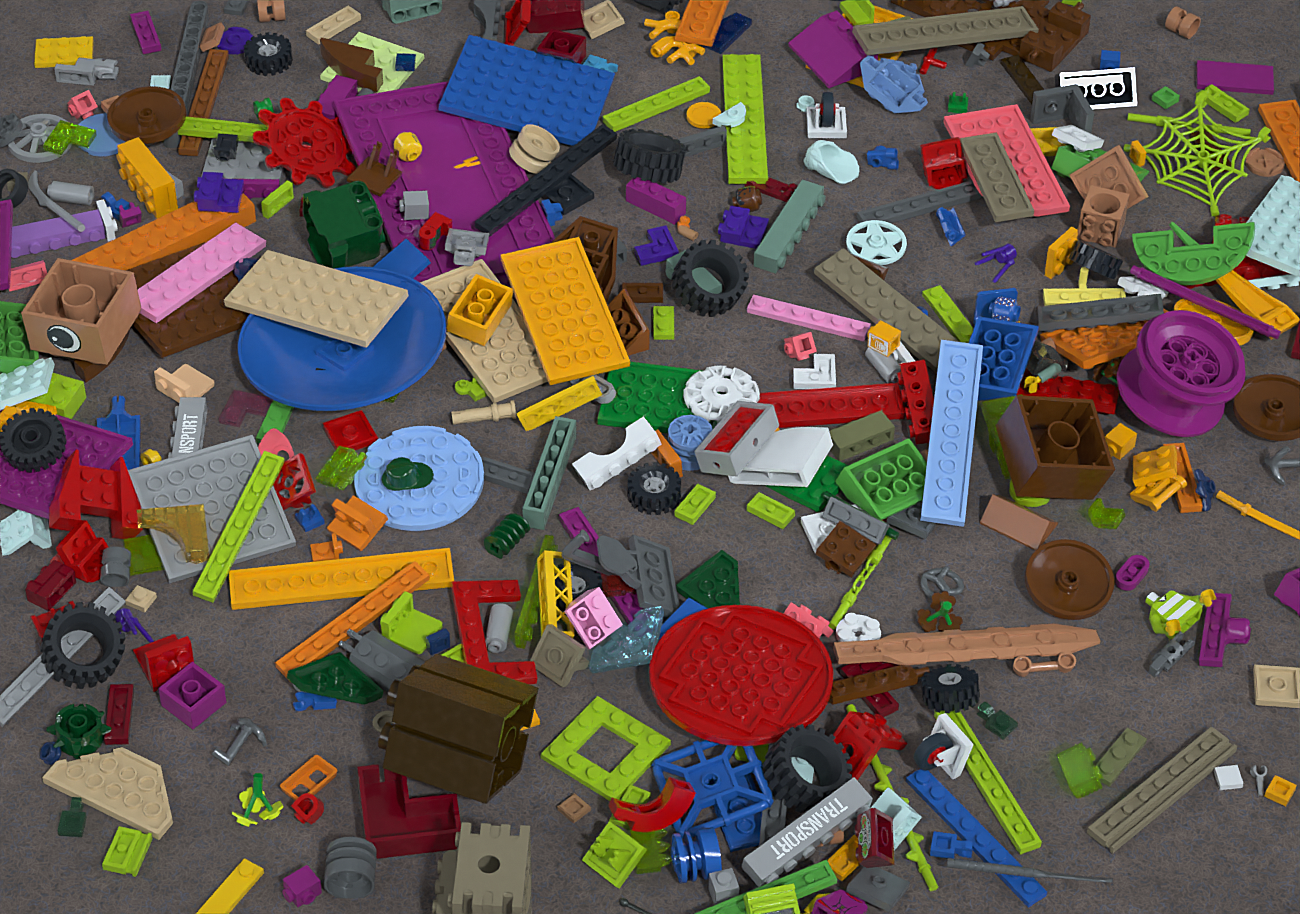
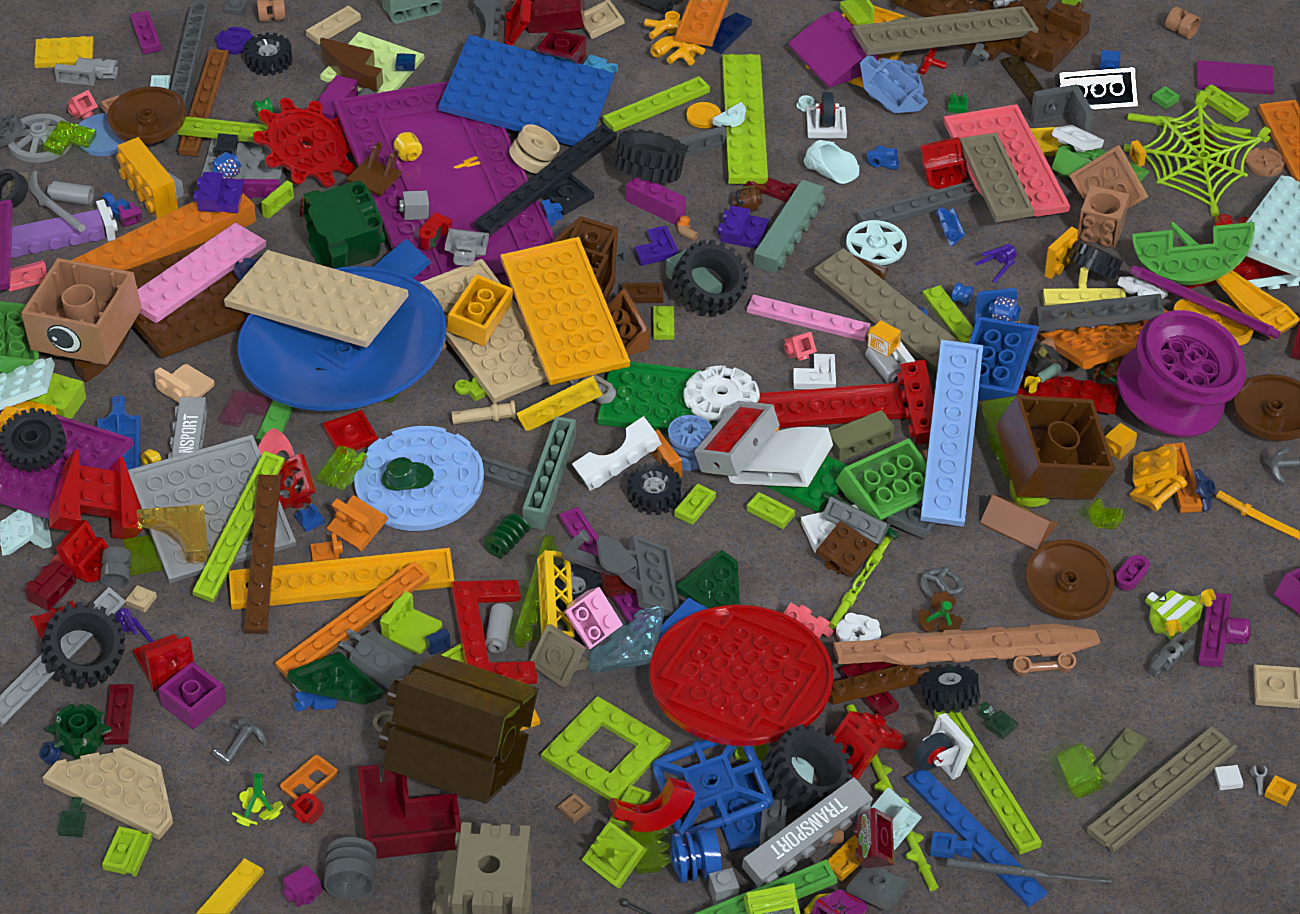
nougat tile [200,22,225,52] -> none
none -> blue head [211,152,242,179]
none -> reddish brown plate [244,474,281,634]
none -> blue wheel [951,282,974,306]

